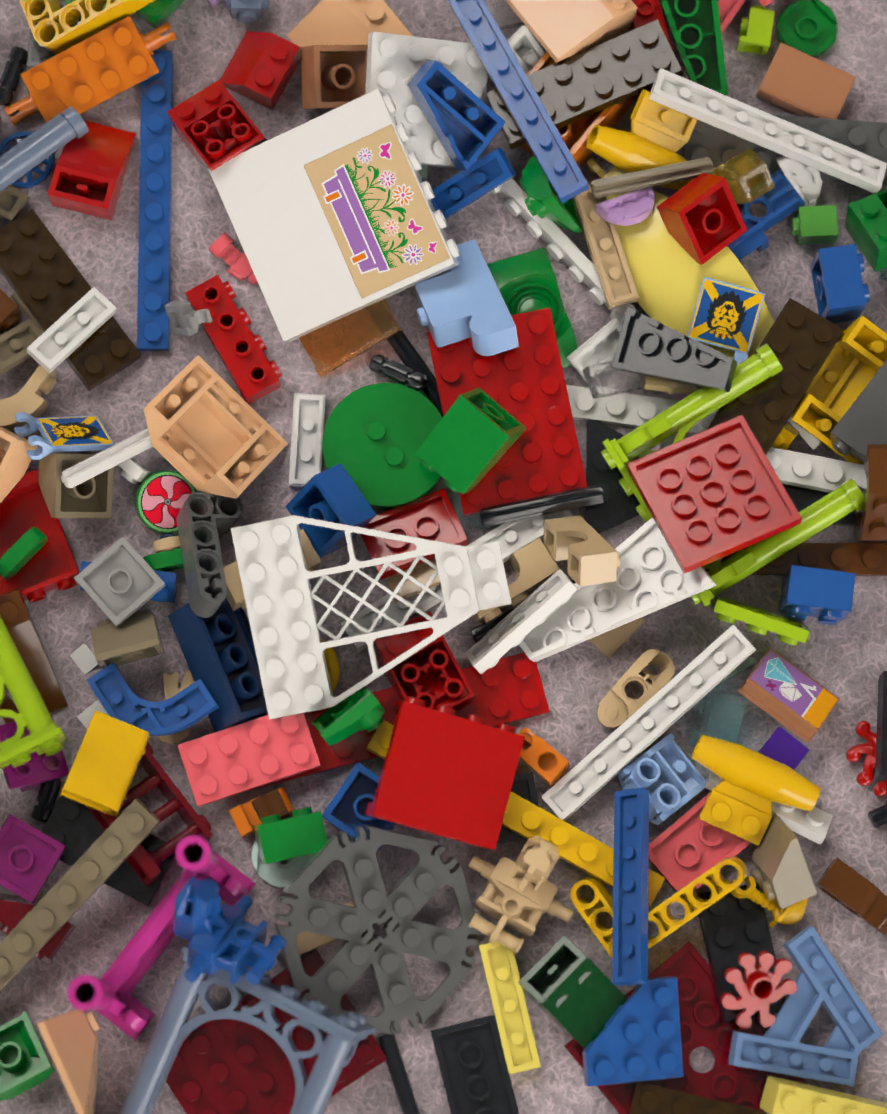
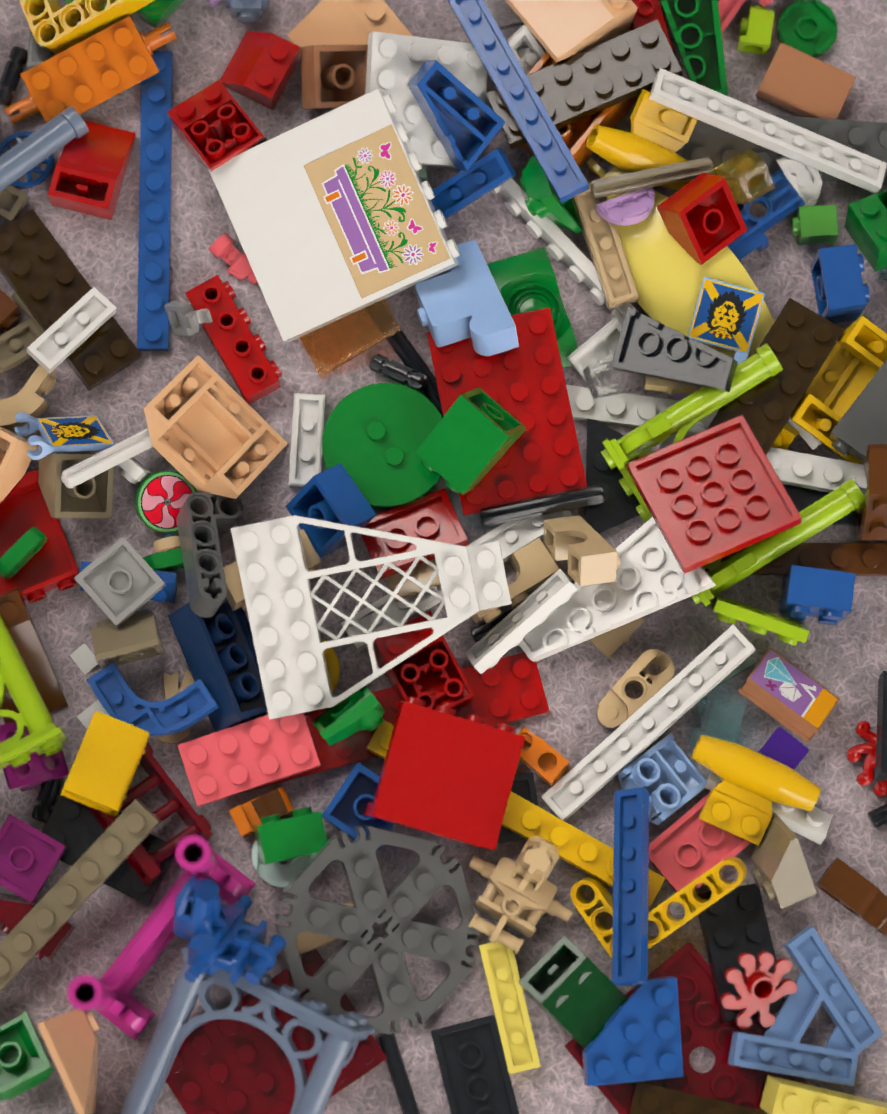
yellow piece [730,876,809,928] -> none

